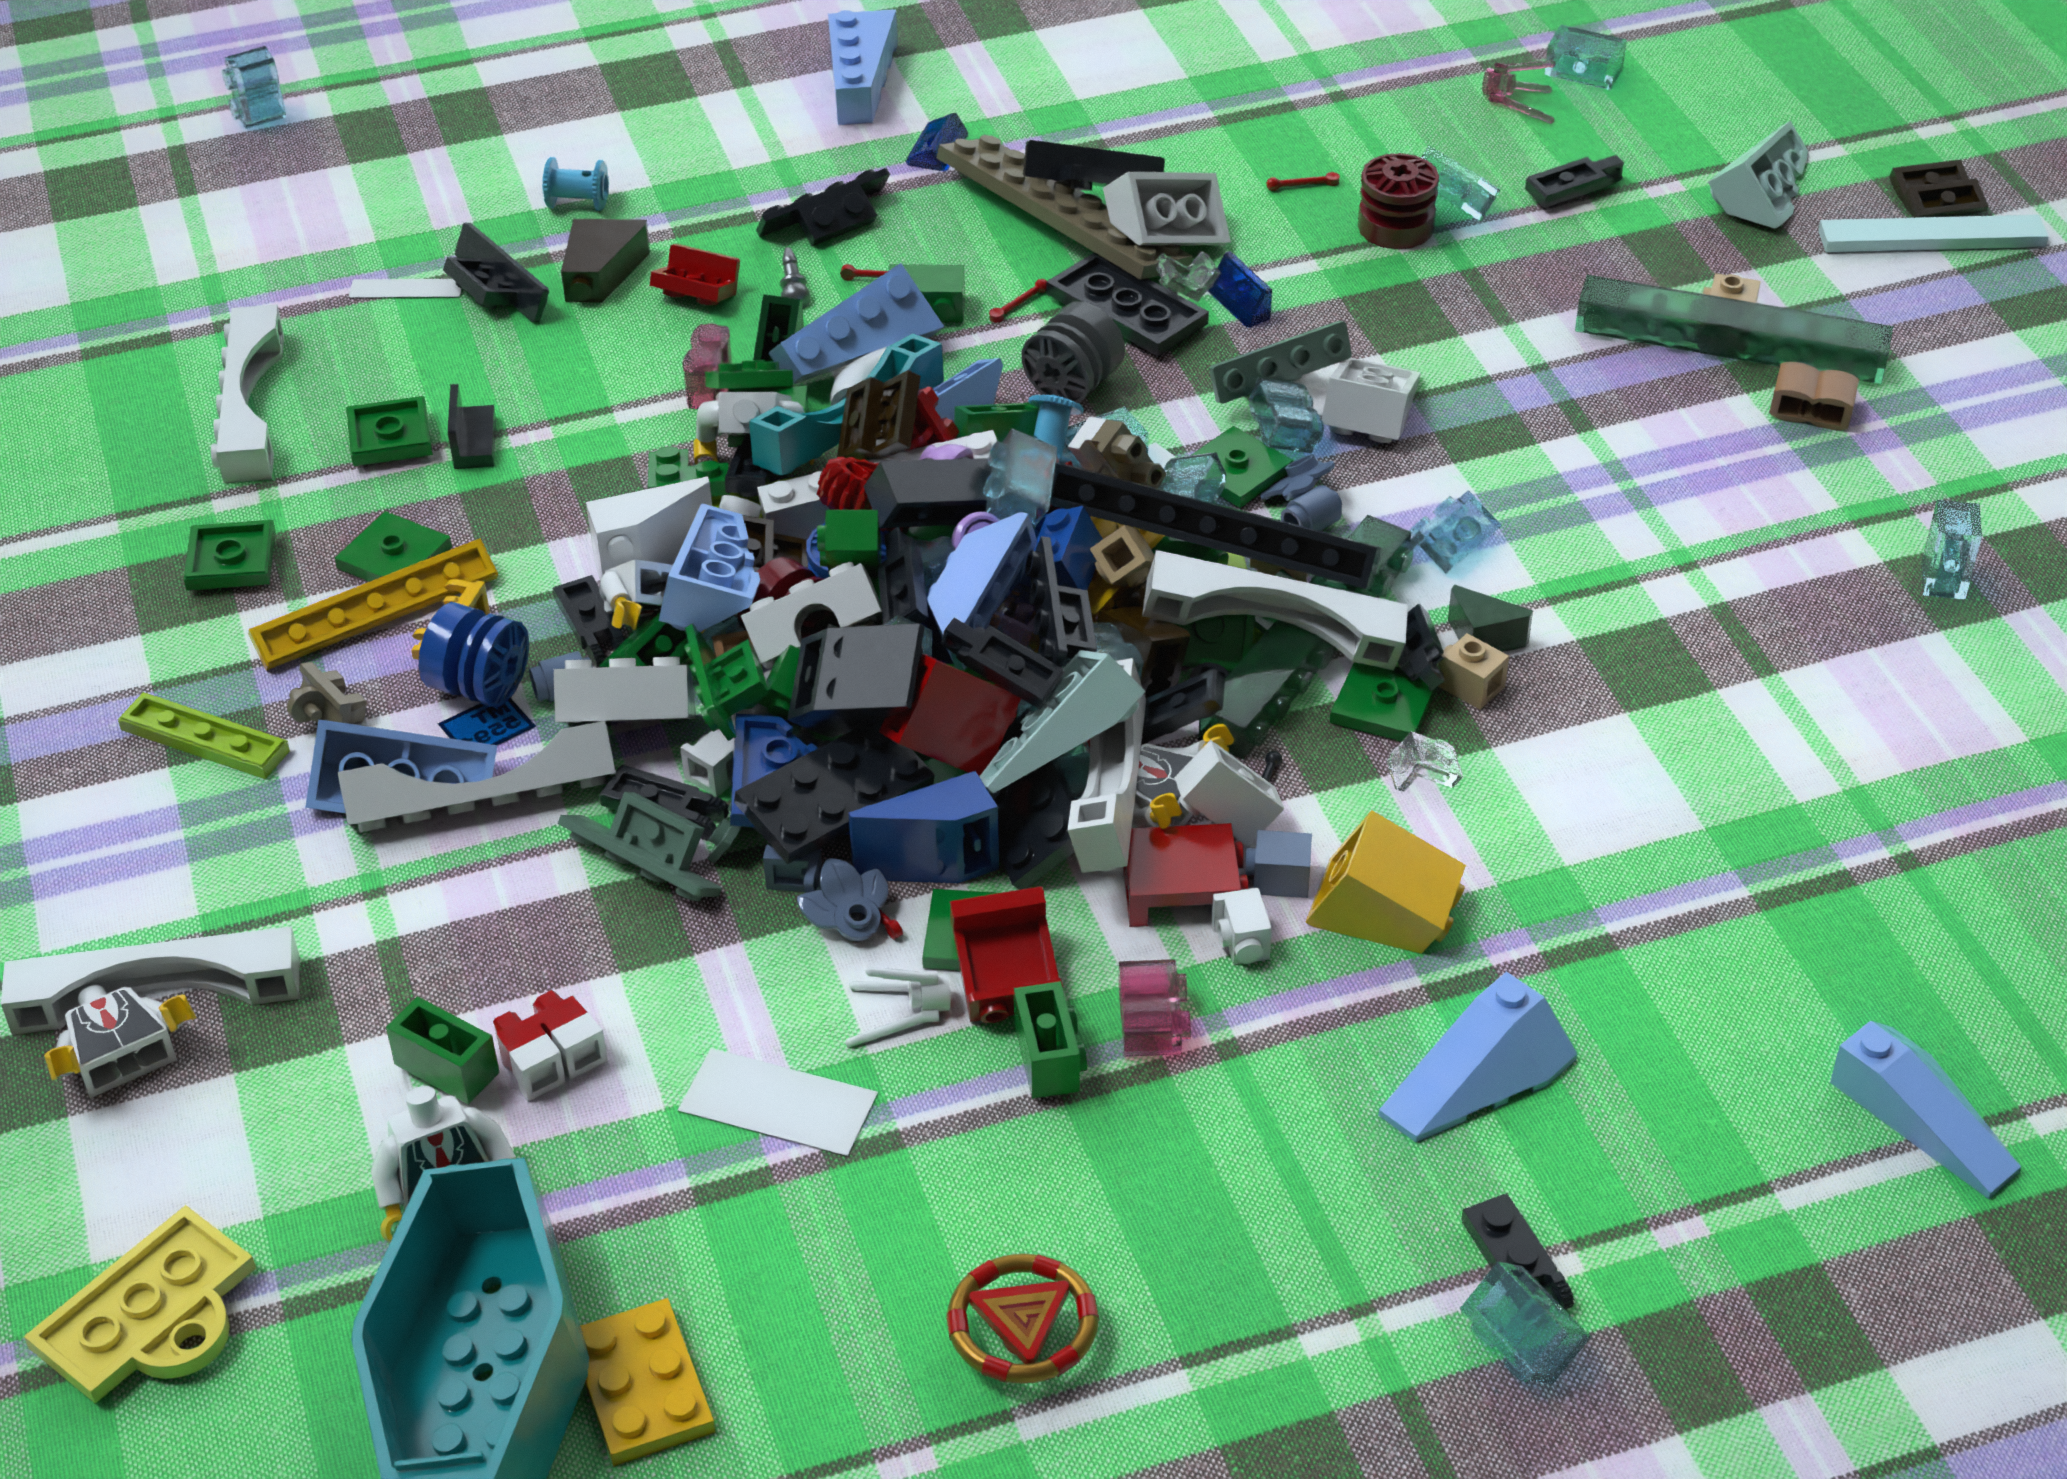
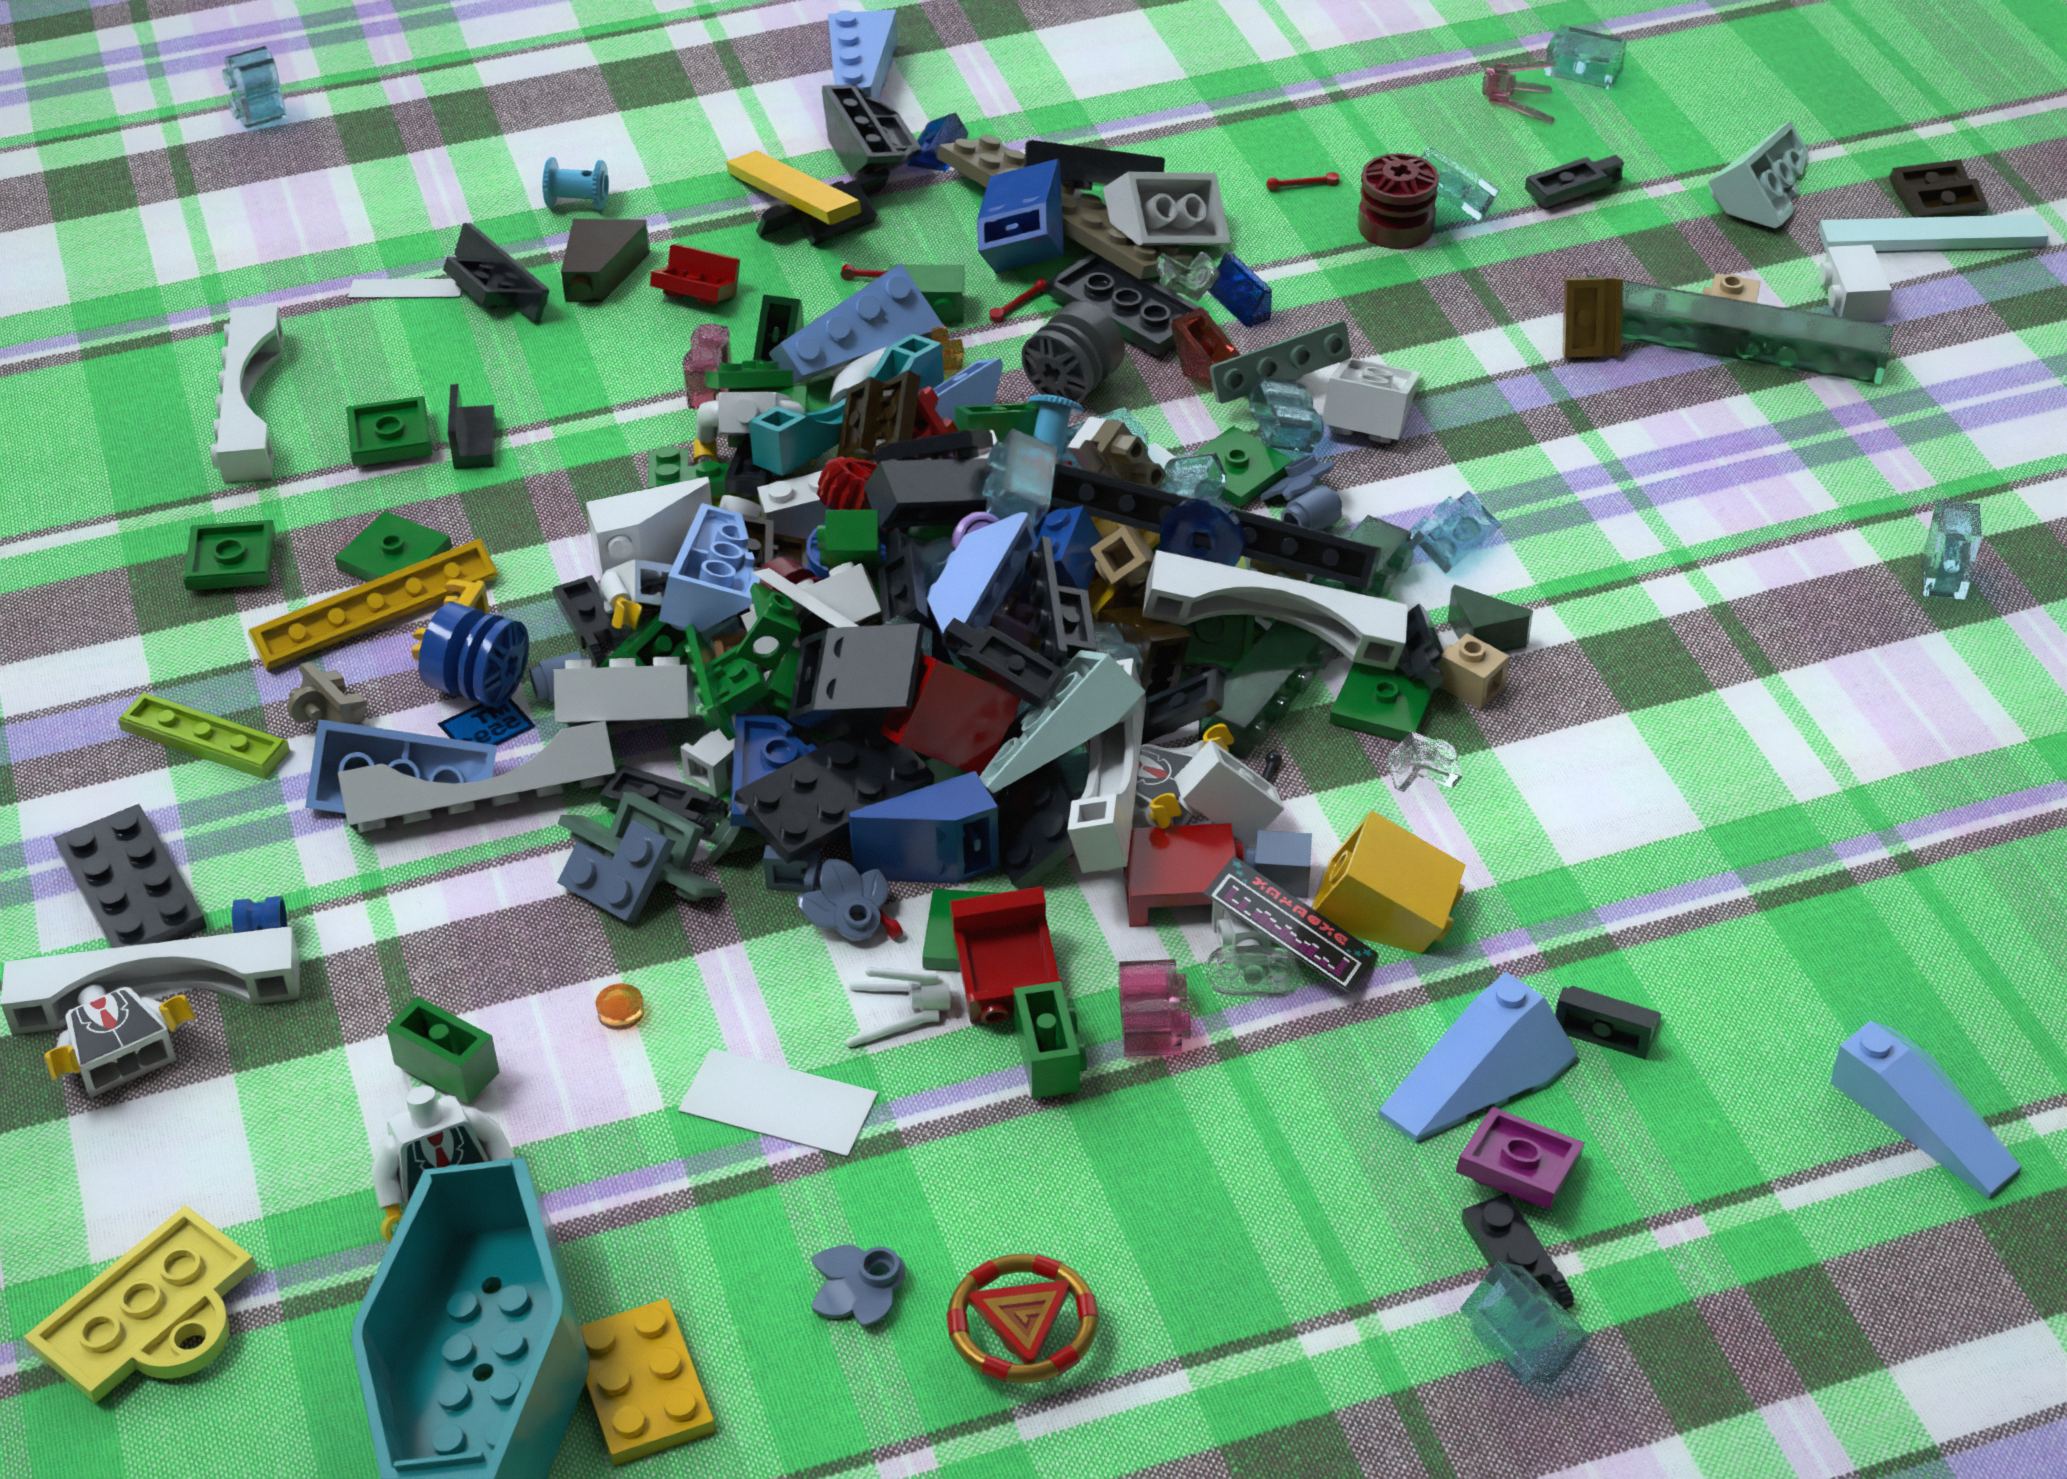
white hips [493,990,608,1102] -> none
flat silver bar [780,247,811,308] -> none
medium nougat brick [1769,362,1859,431] -> none
none -> black plate [53,804,207,949]
none -> blue wheel [232,896,288,933]
none -> sand blue plate [557,820,676,924]
none -> clear orange tile [595,983,644,1030]
none -> yellow tile [726,150,861,225]
none -> green bracket [736,582,801,670]
none -> white sticker [752,568,859,628]
none -> sand blue plate [812,1244,906,1327]
none -> black wedge [822,84,922,177]
none -> black hinge [874,430,994,464]
none -> clear orange tile [929,326,965,371]
none -> blue slope [977,159,1064,273]
none -> clear blue plate [1159,495,1246,567]
none -> clear red slope [1170,306,1241,381]
none -> black sticker [1203,855,1378,993]
none -> clear plate [1206,945,1301,998]
none -> magenta plate [1456,1107,1585,1210]
none -> black panel [1555,986,1661,1060]
none -> pearl gold plate [1562,277,1623,357]
none -> white brick [1819,245,1892,323]

